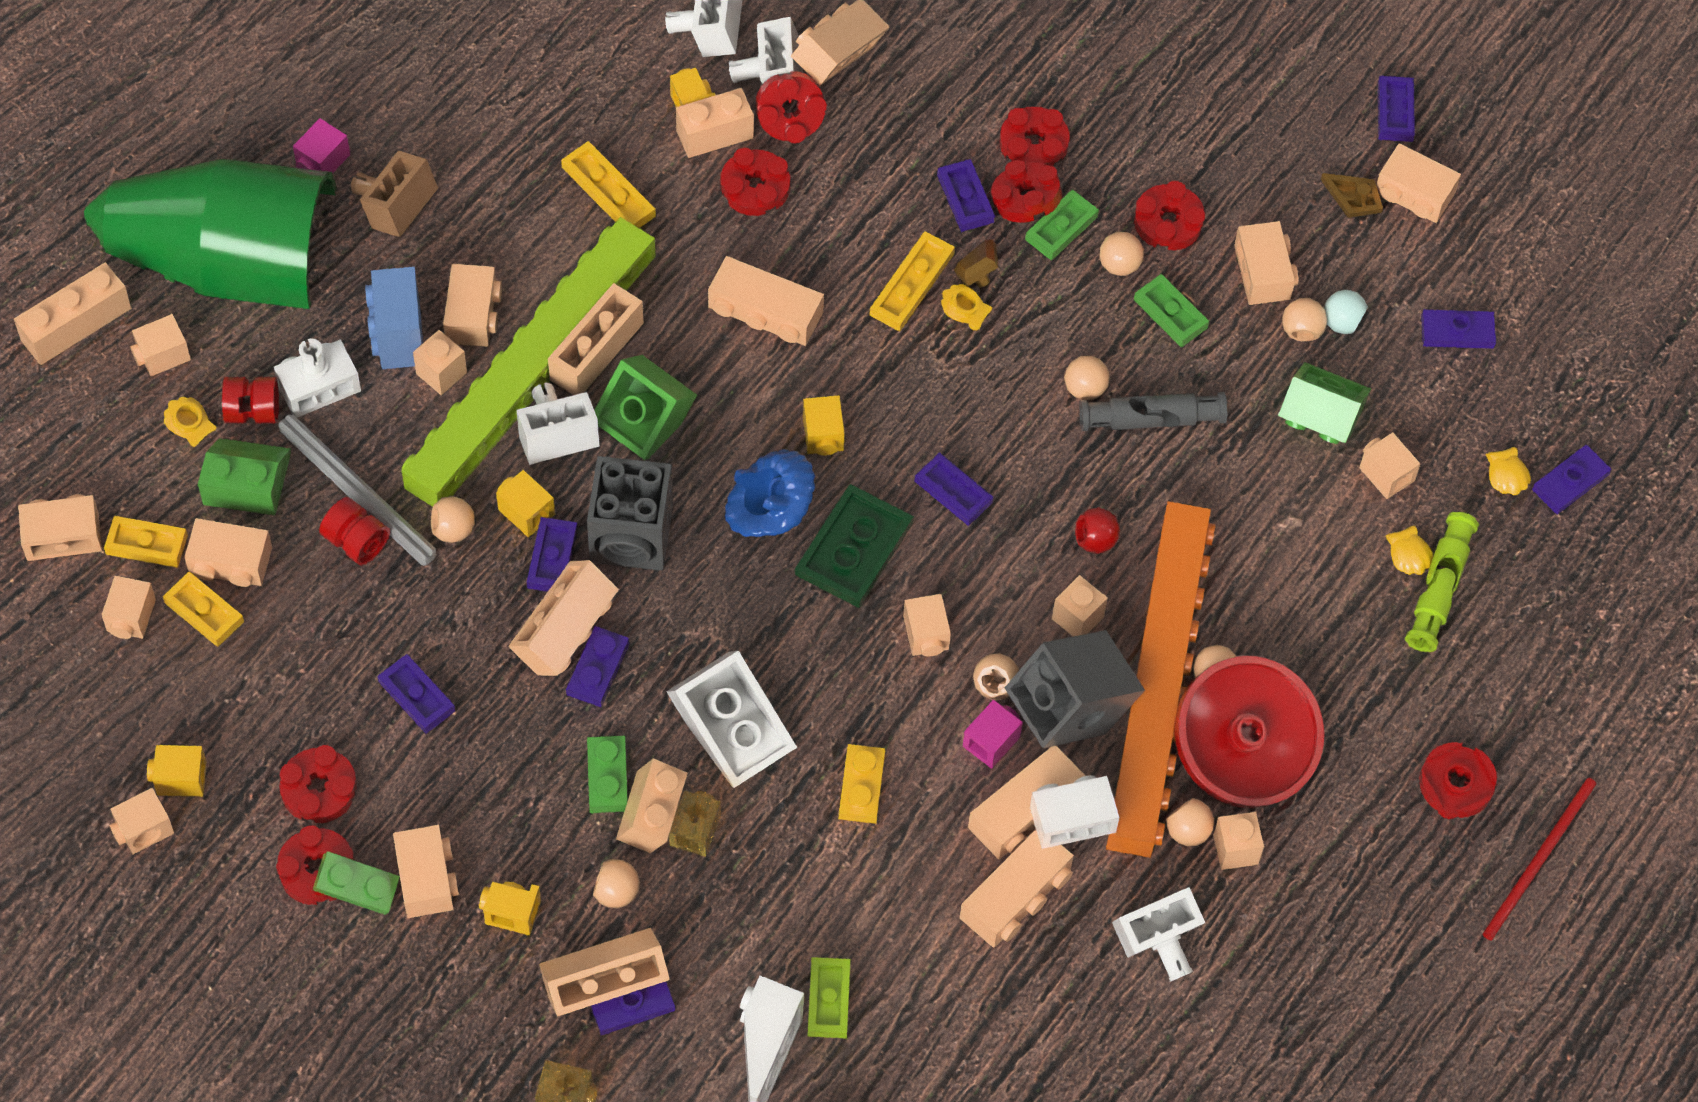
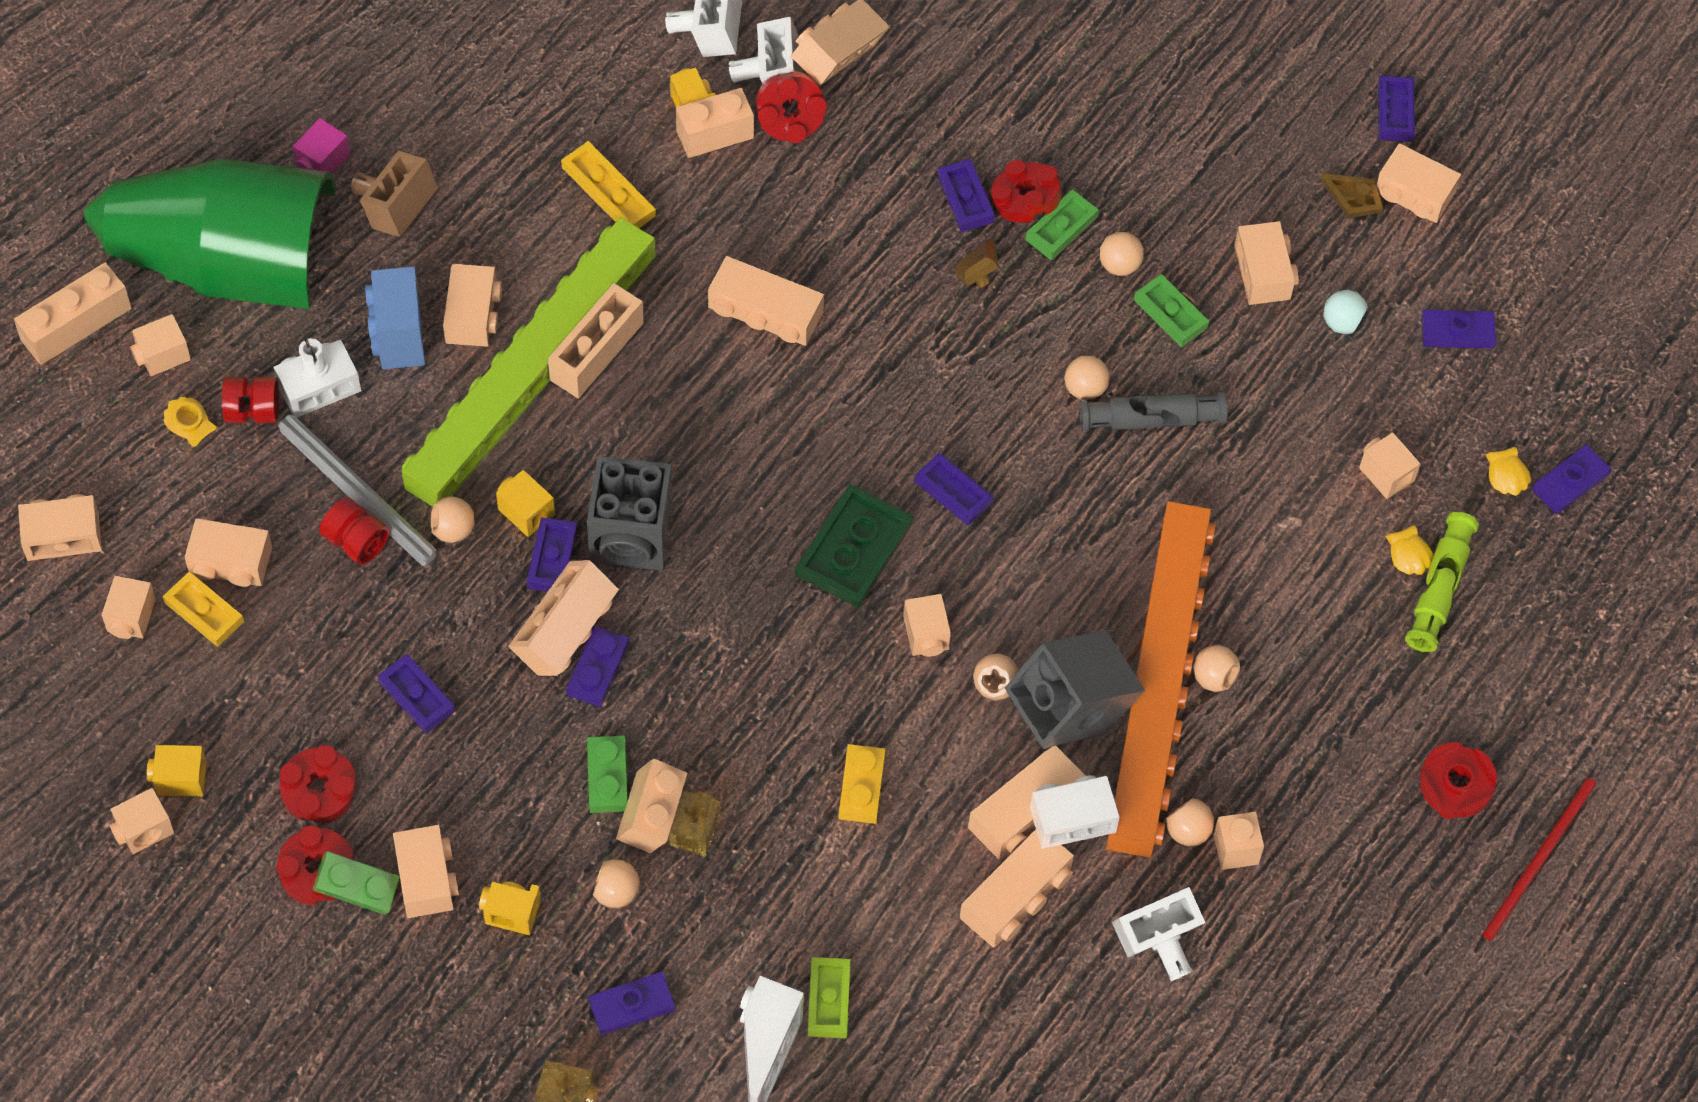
yellow plate [104,516,188,568] -> none
bright green slope [198,438,291,515] -> none
light nougat brick [413,330,467,395] -> none
white brick [516,383,599,465] -> none
light nougat brick [539,928,670,1017] -> none
bright green slope [594,355,697,460] -> none
white slope [666,651,797,788] -> none
red plate [720,148,791,216] -> none
blue piece [725,449,815,537] -> none
yellow brick [803,395,844,456] -> none
yellow plate [870,231,955,332] -> none
yellow animal [941,284,993,331] -> none
dark pink brick [963,700,1023,769] -> none
red plate [999,107,1070,167] -> none
light nougat brick [1052,575,1108,636] -> none
red piece [1075,507,1120,554] -> none
red plate [1134,181,1205,251] -> none
red dish [1174,656,1324,808] -> none
slope [1278,362,1371,444] -> none
light nougat piece [1282,298,1327,341] -> none

